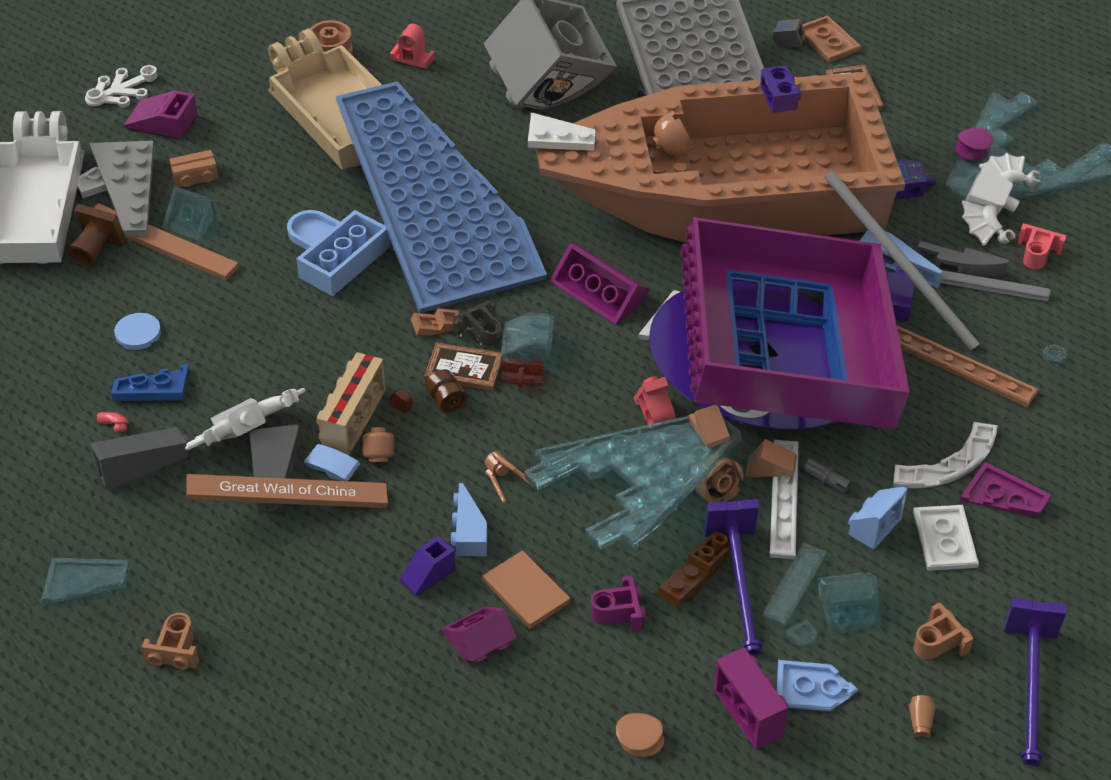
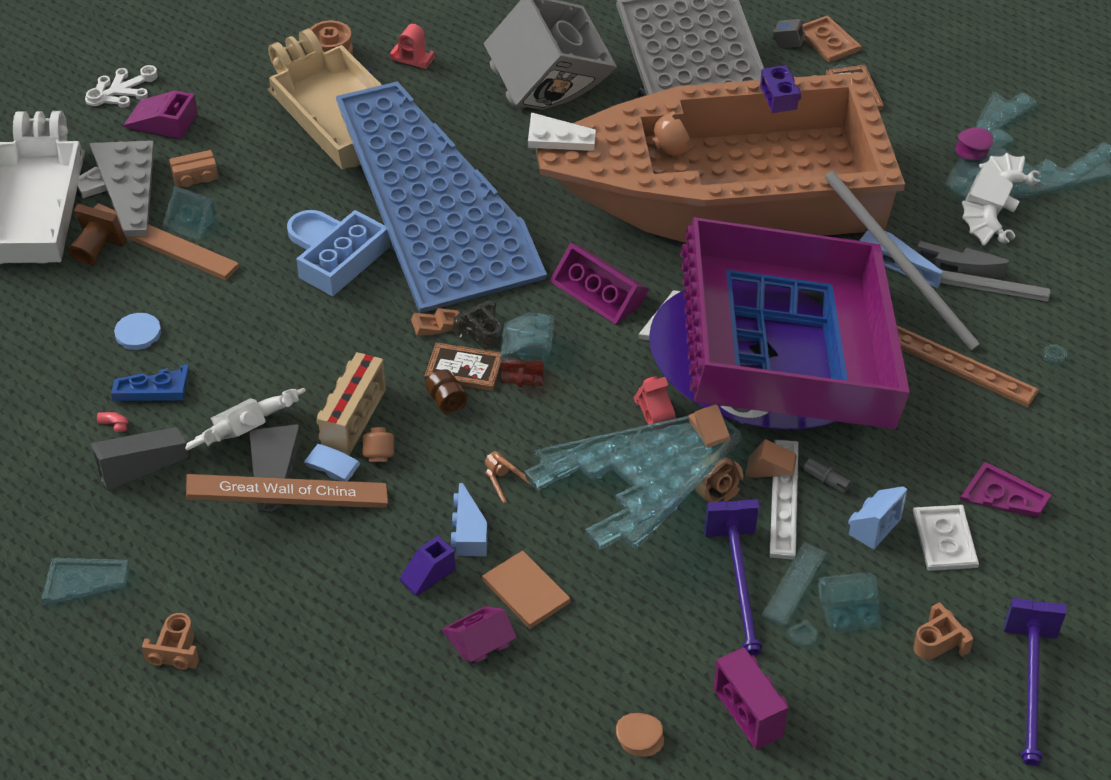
clear red tile [389,389,413,413] -> none
magenta pin [591,575,646,632] -> none
reddish brown slope [657,530,732,607] -> none
light blue tile [777,660,858,711] -> none
dark purple brick [888,267,915,322] -> none
white tile [893,422,998,488] -> none
dark purple torso [894,159,937,200] -> none
nougat cone [909,695,936,738] -> none
coral pin [1018,223,1067,269] -> none

